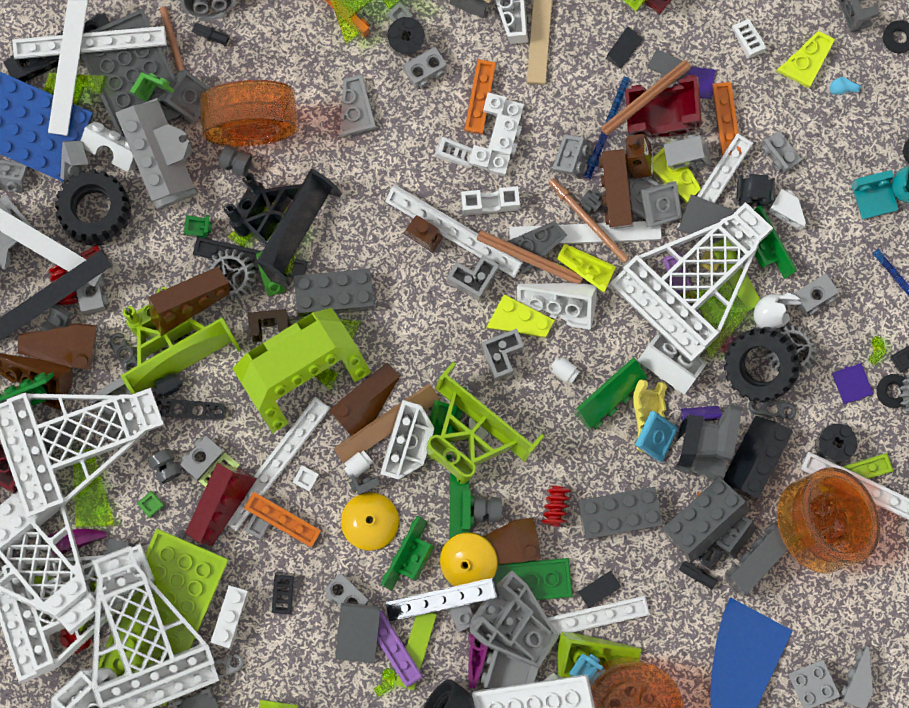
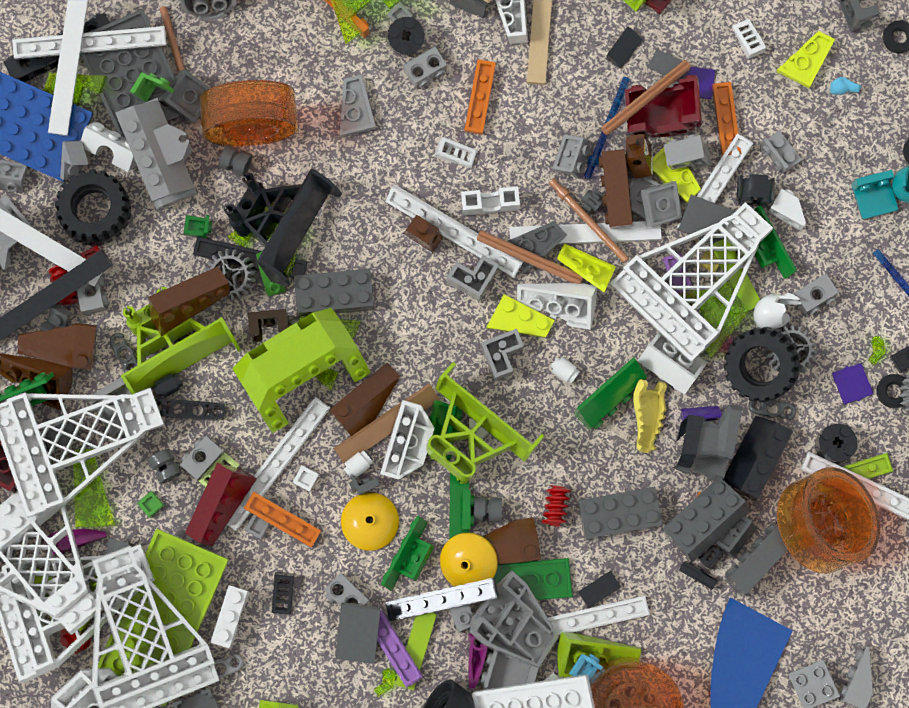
black axle [192,23,230,47] -> none
white bracket [469,93,524,177] -> none
medium azure tile [635,411,678,462] -> none

